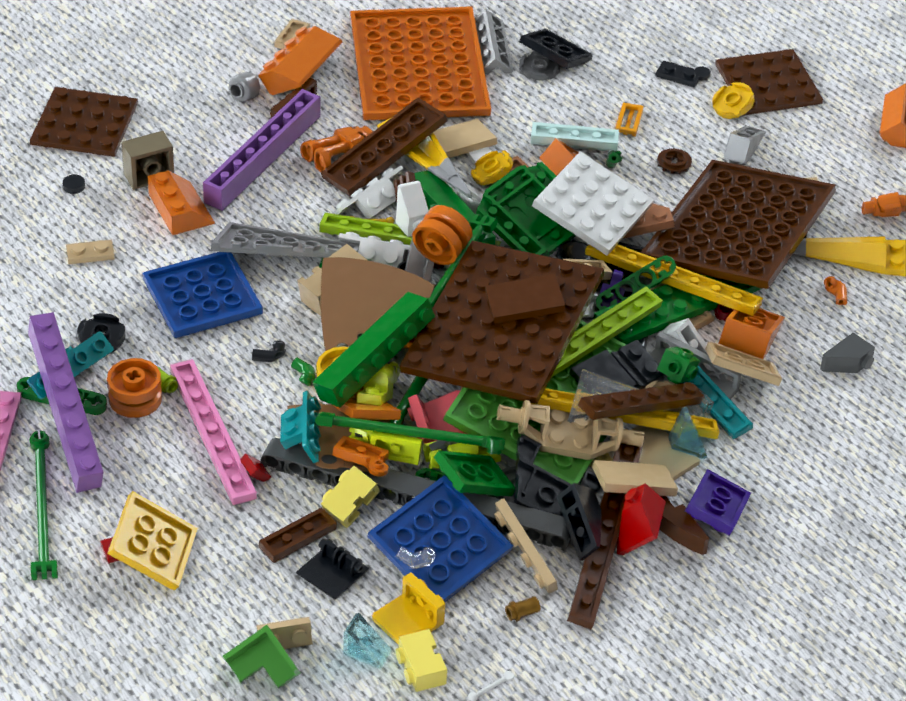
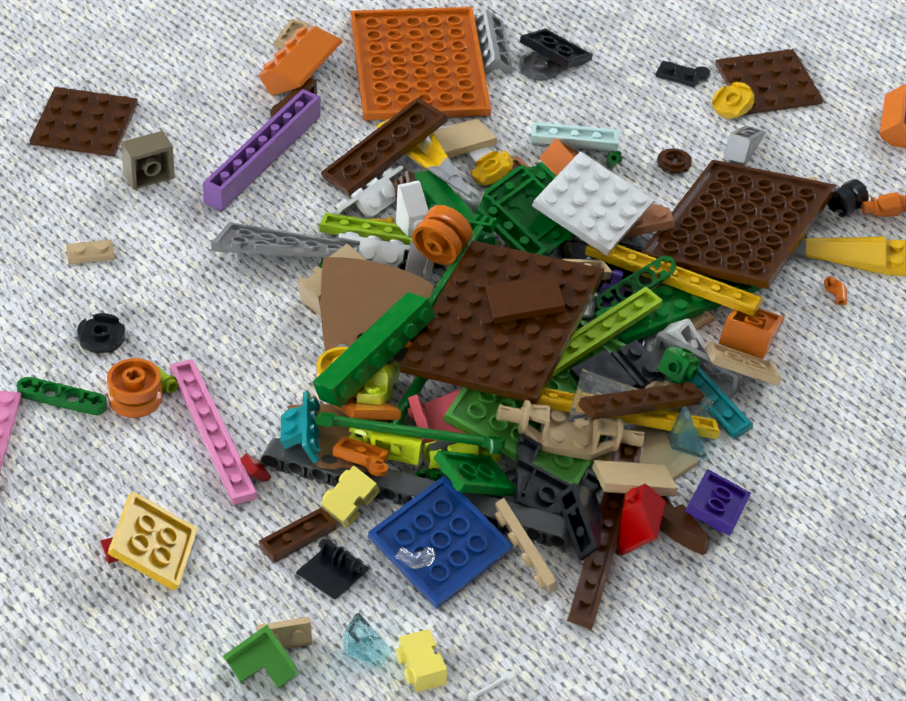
teal bracket [27,331,114,399] -> none
medium lavender brick [28,312,103,493] -> none
green hinge [29,430,58,580] -> none
black tile [62,174,85,194] -> none
blue plate [142,252,263,339] -> none
orange slope [148,170,215,235] -> none
light grey head [229,72,260,102] -> none
black arm [252,340,286,362] -> none
green arm [291,357,316,386] -> none
orange piece [300,126,373,172] -> none
yellow bracket [372,572,445,645] -> none
pearl gold pin [505,596,541,622] -> none
light orange tile [615,102,644,137] -> none
dark red plate [715,304,734,322] -> none
dark grey slope [820,333,875,373] -> none
none -> black wheel [827,179,869,218]

